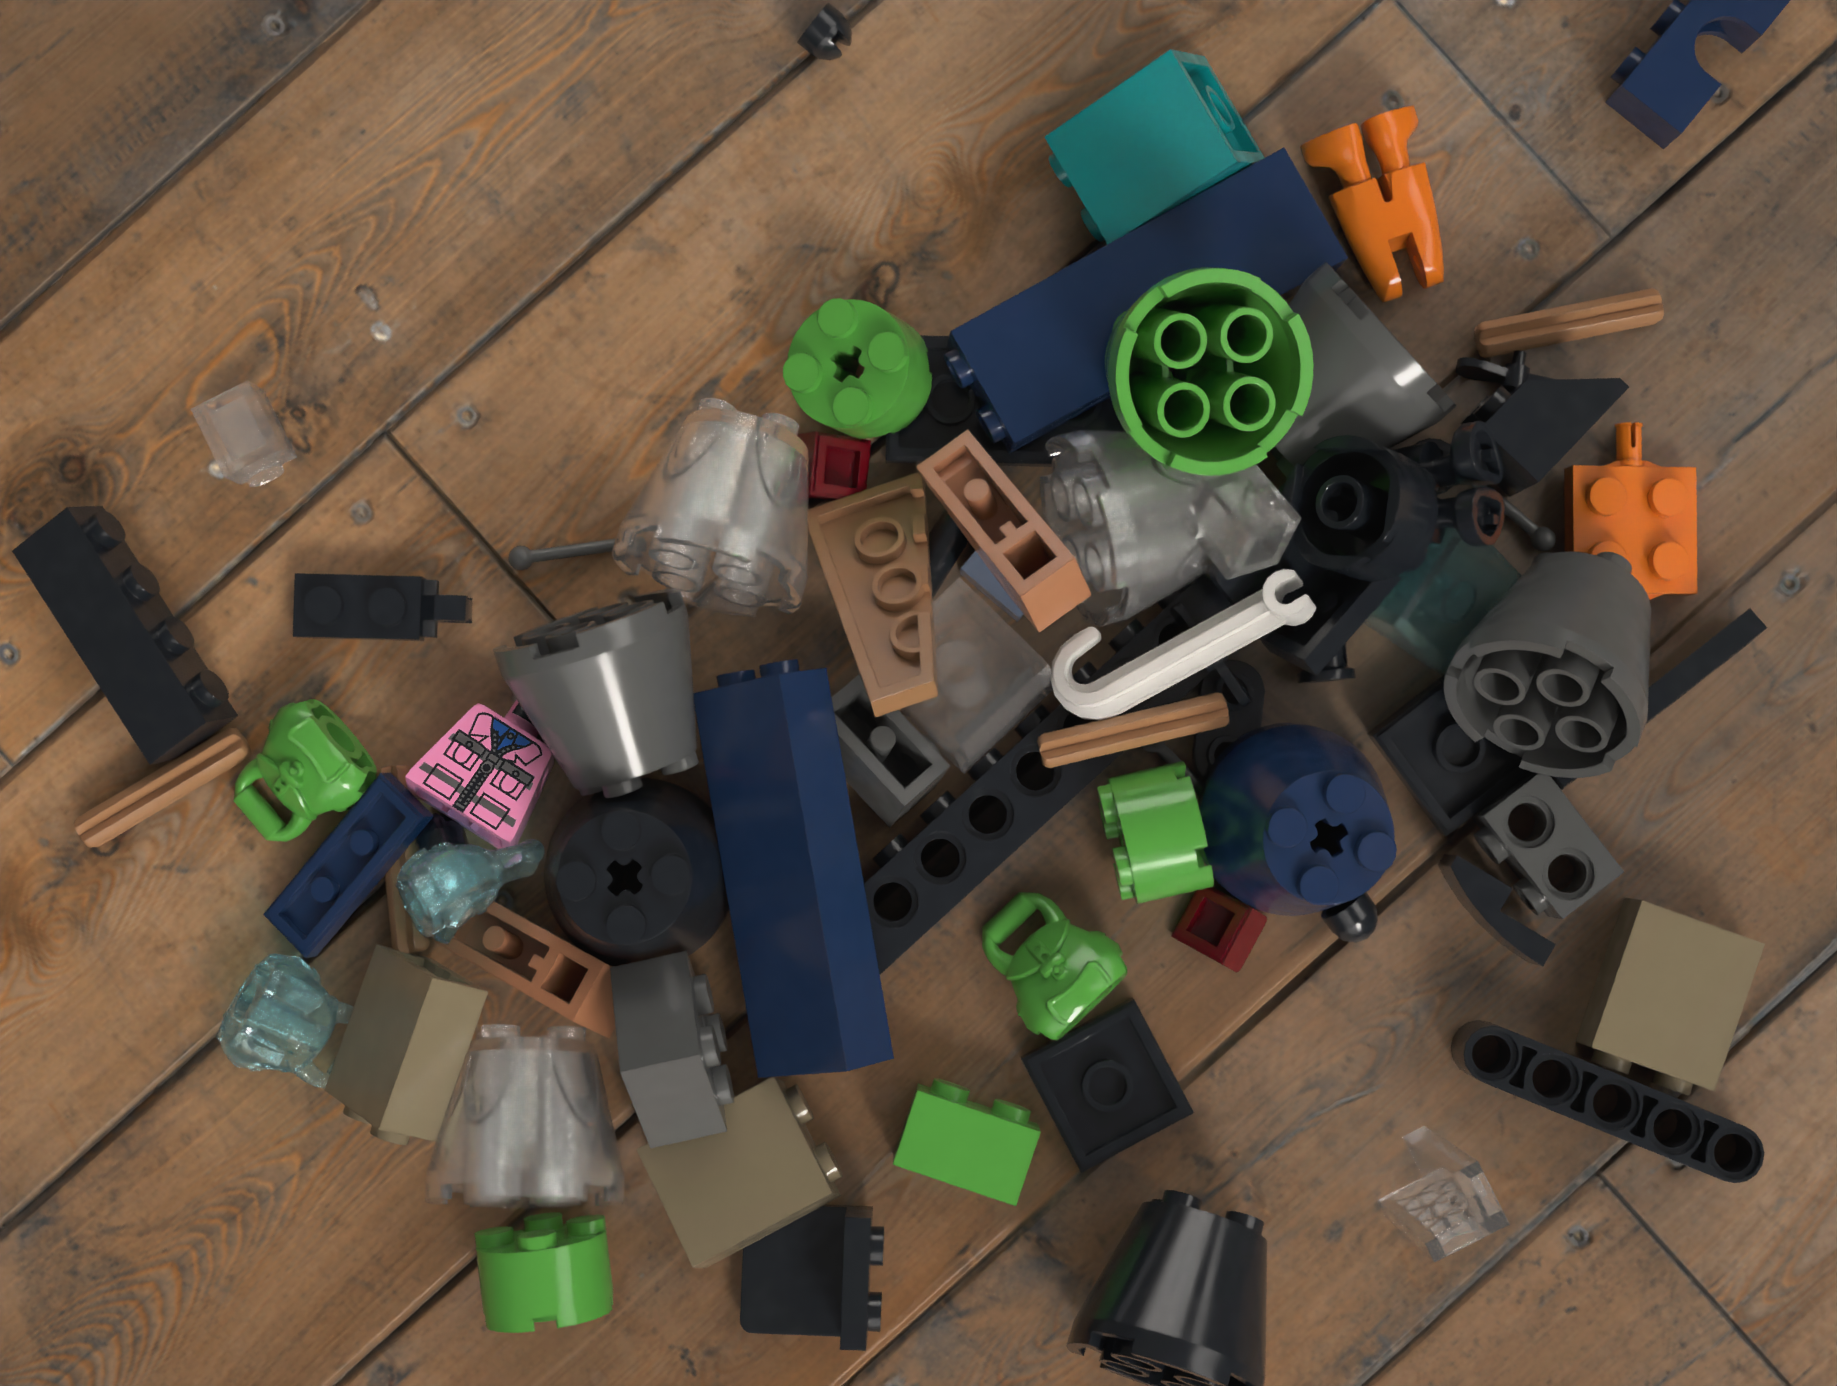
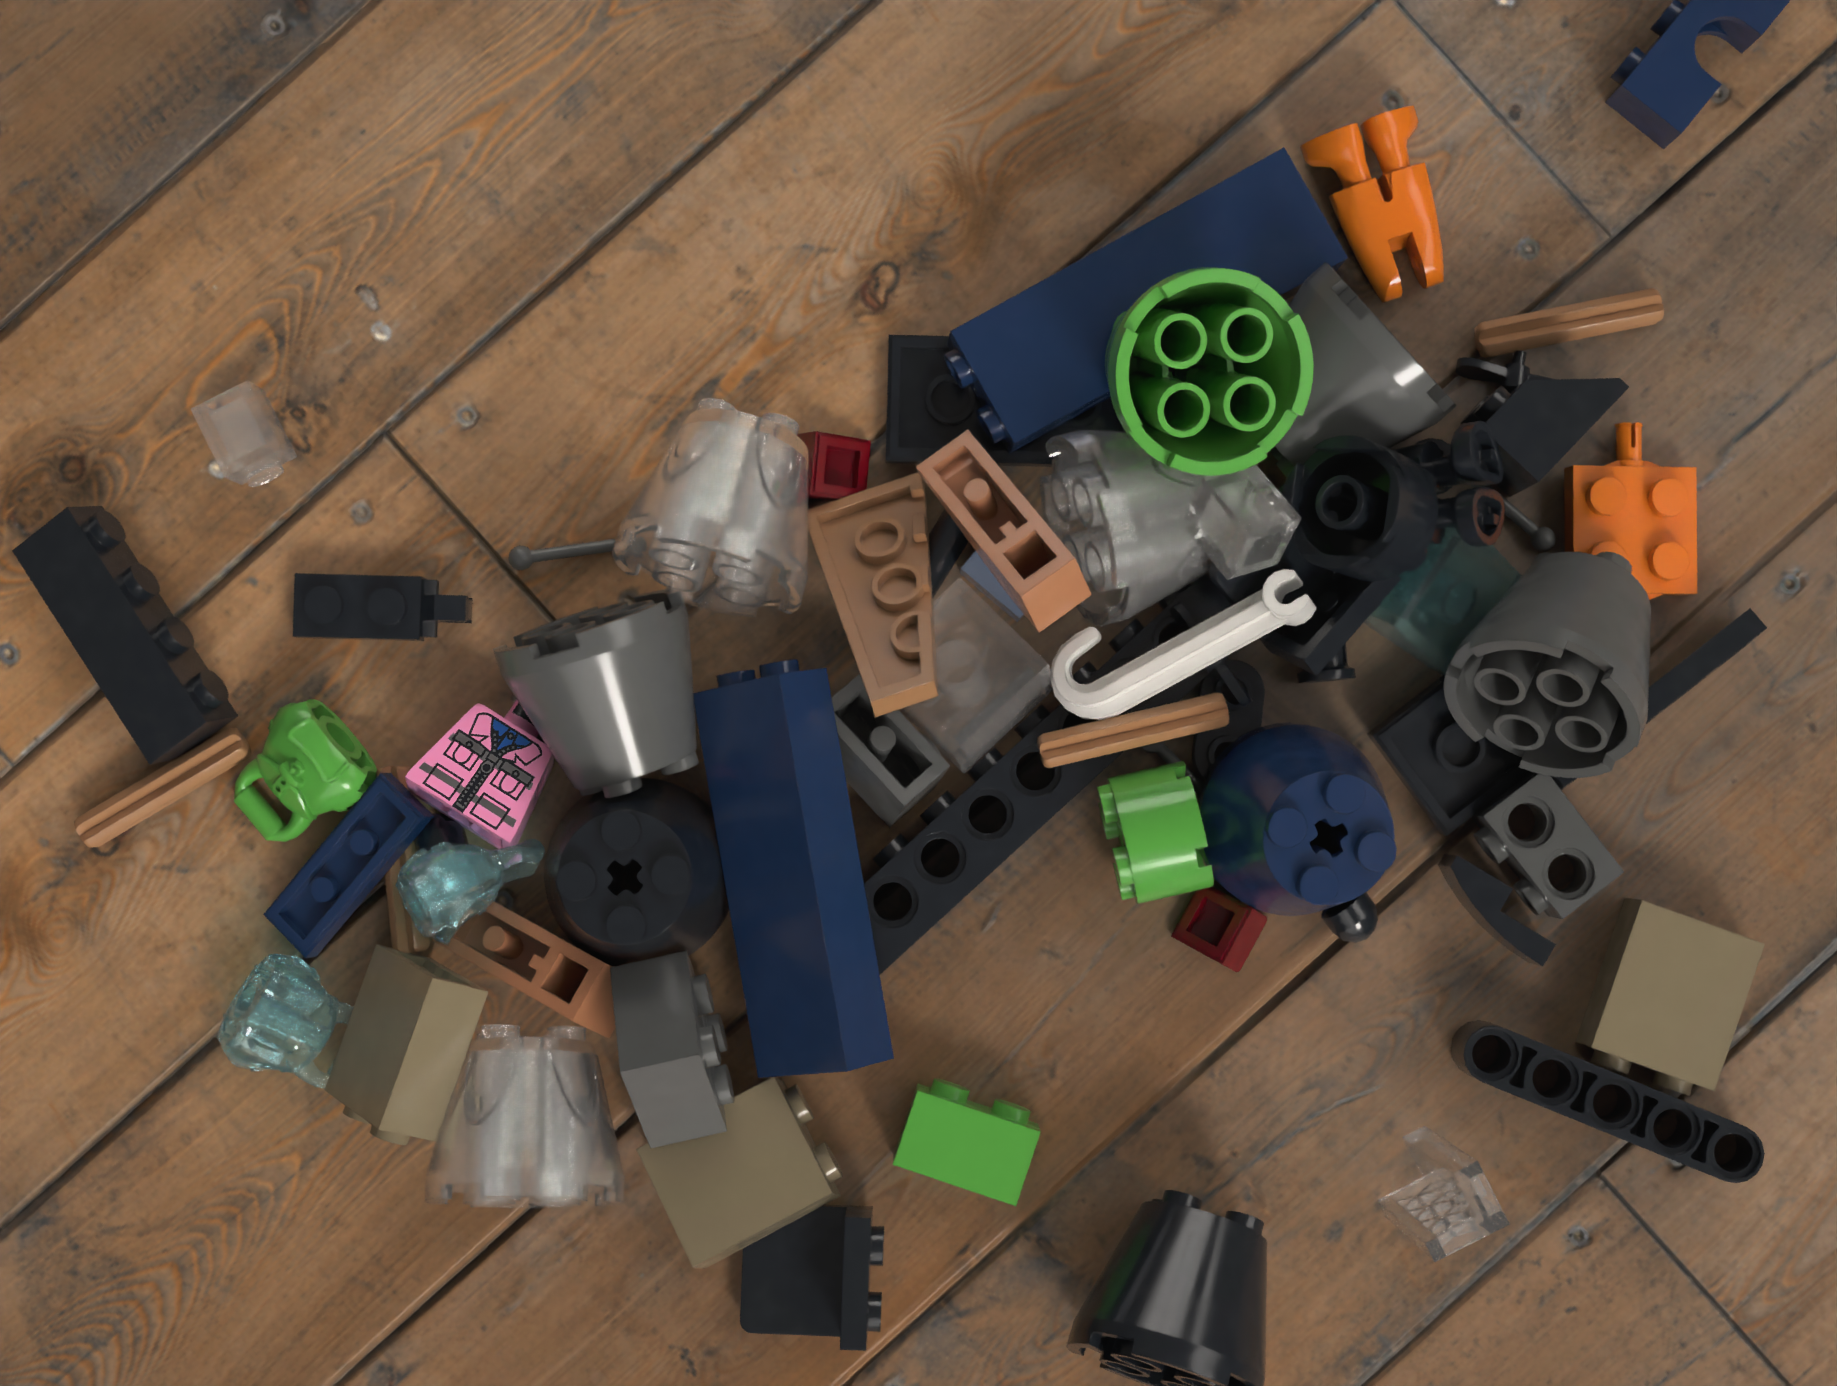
bright green brick [474,1212,614,1333] -> none
bright green brick [783,298,932,439] -> none
black hinge [797,2,852,60] -> none
bright green piece [982,892,1127,1040] -> none
black tile [1021,998,1194,1173] -> none
teal slope [1044,49,1265,244] -> none

